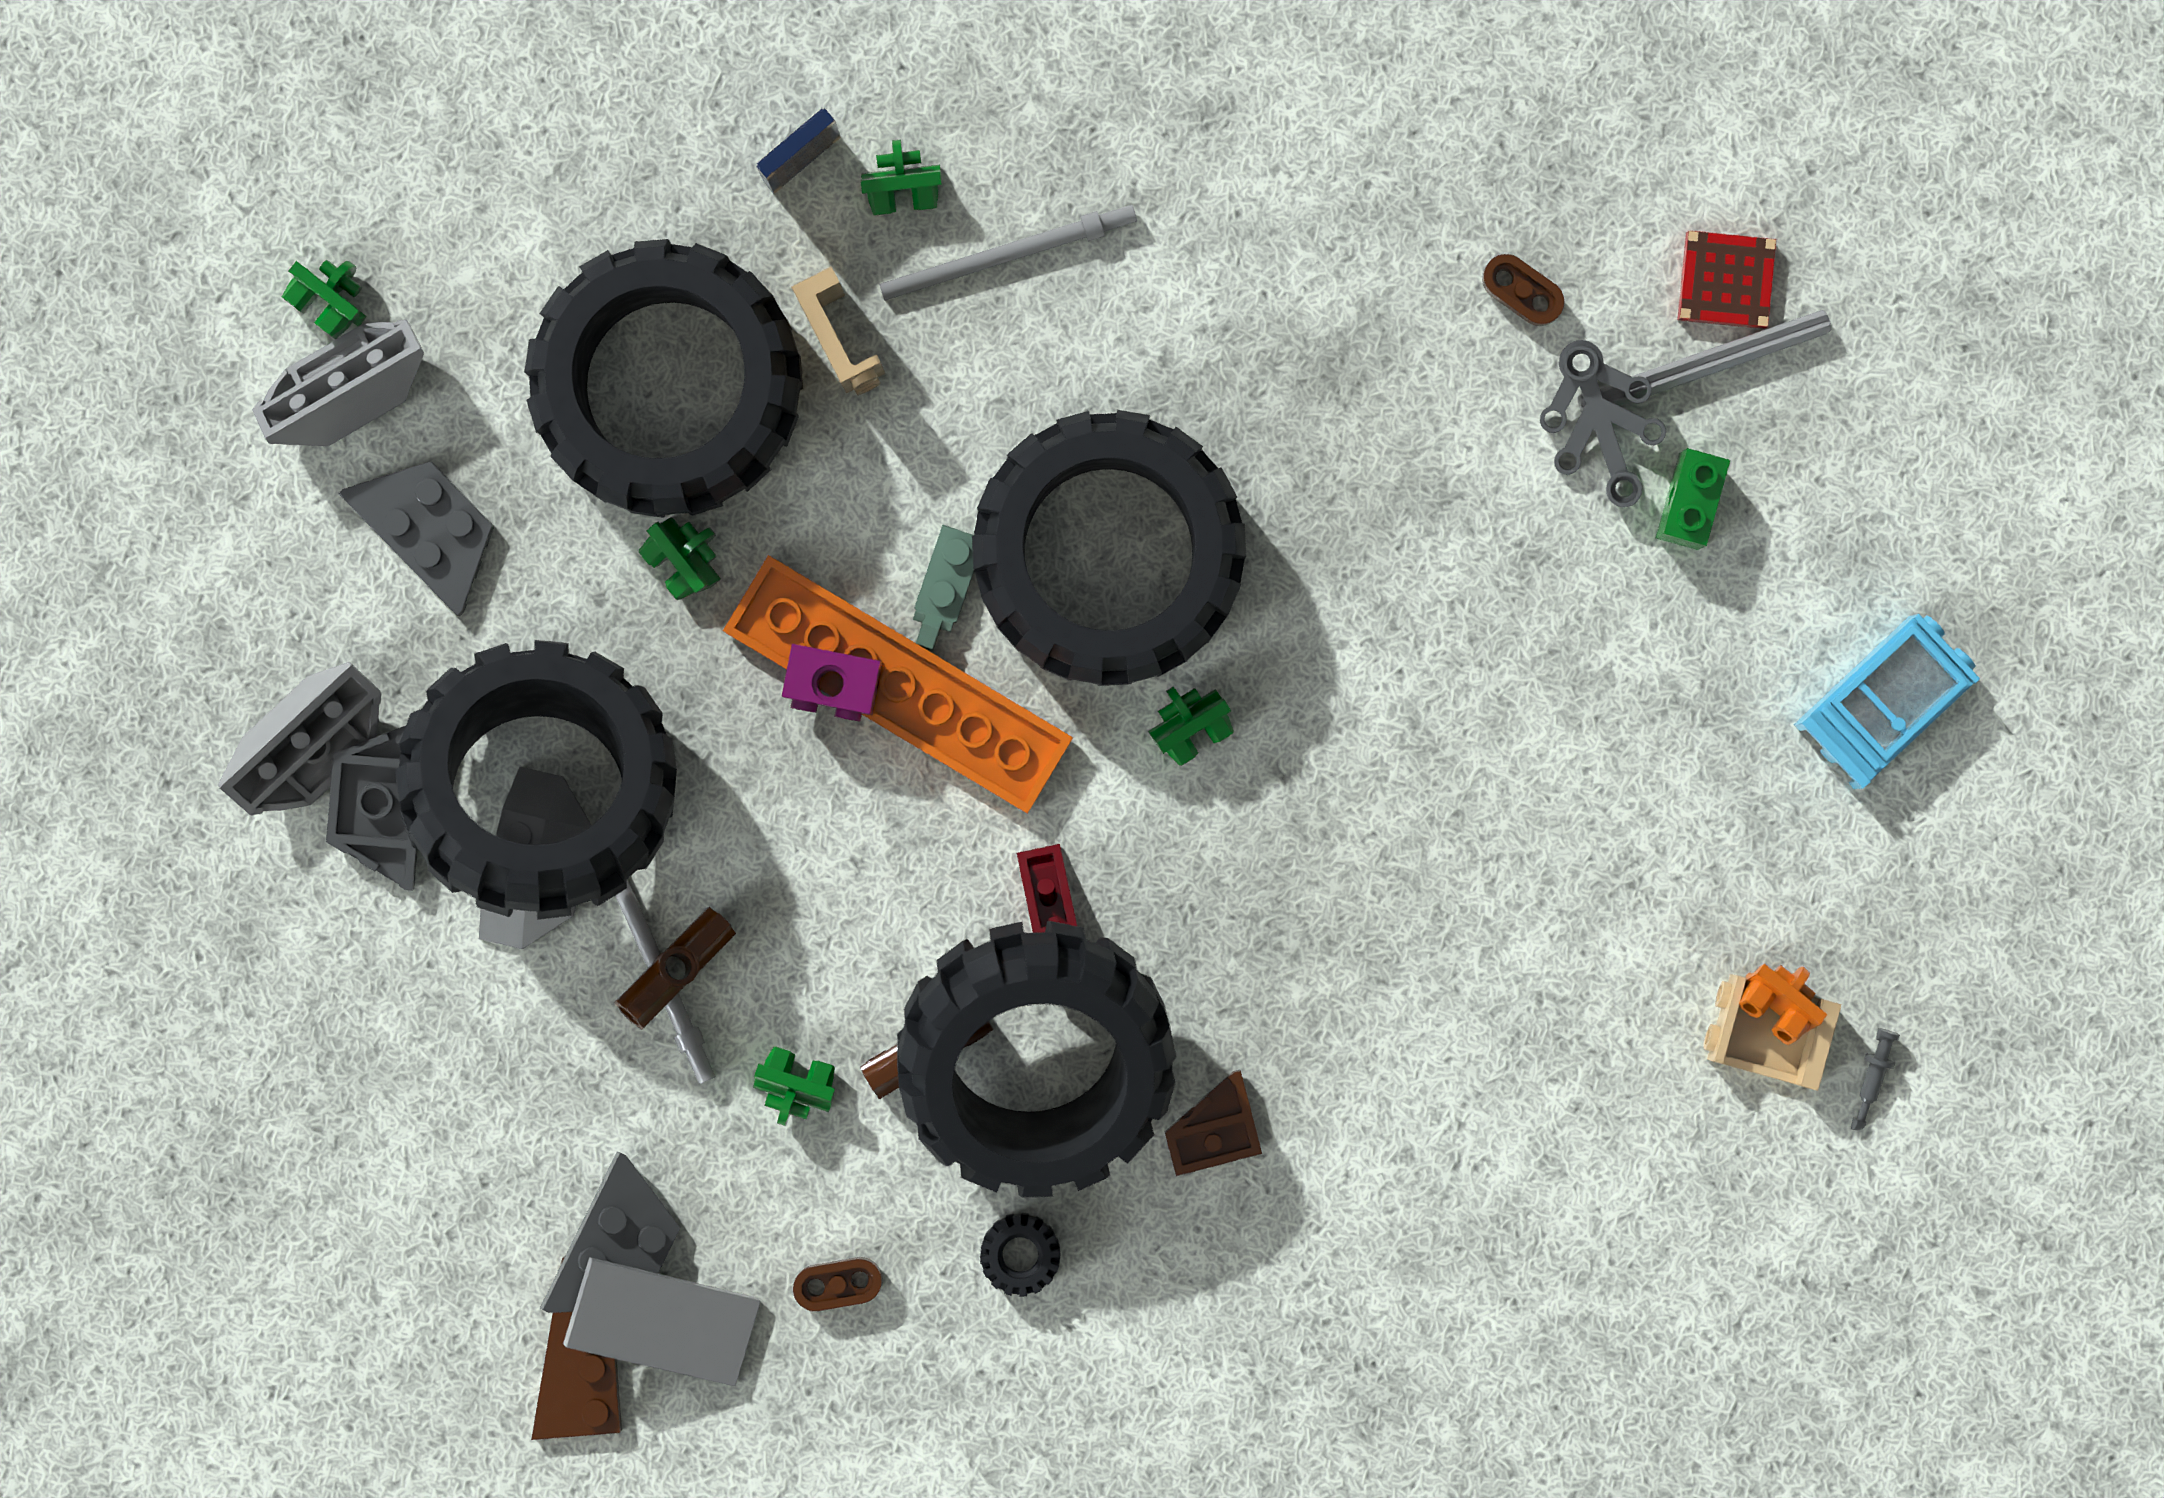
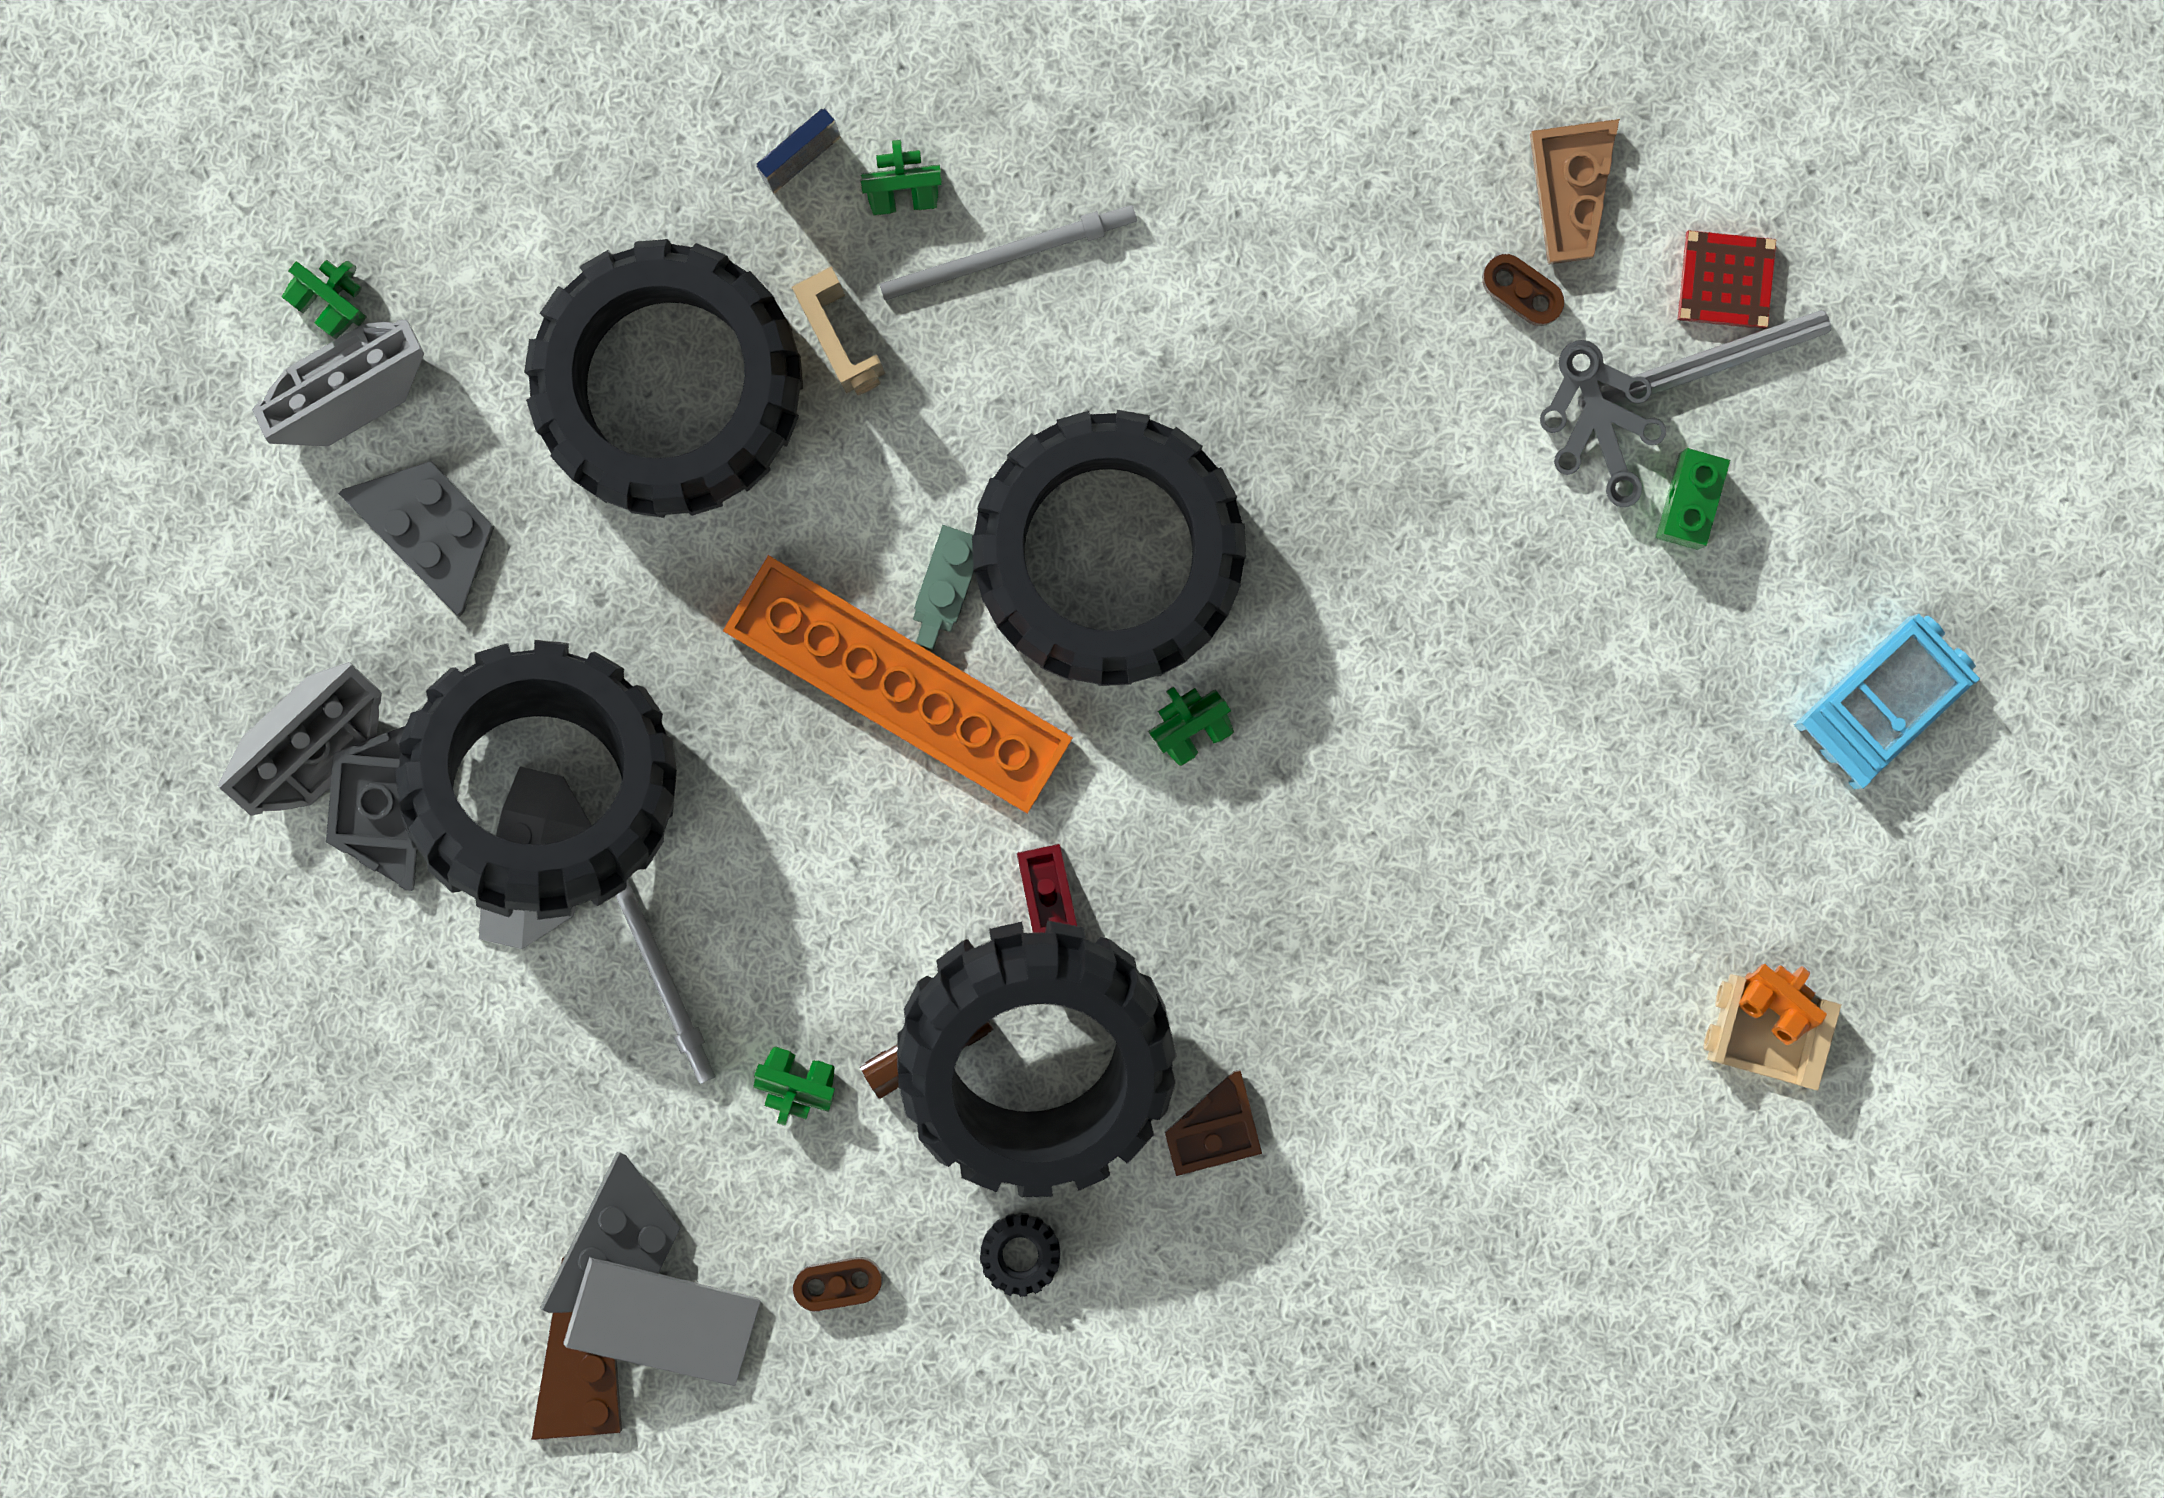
reddish brown piece [614,907,736,1030] -> none
green hips [639,517,721,600] -> none
magenta brick [781,644,883,722] -> none
dark grey piece [1851,1028,1900,1130] -> none
none -> medium nougat wing [1530,119,1620,265]

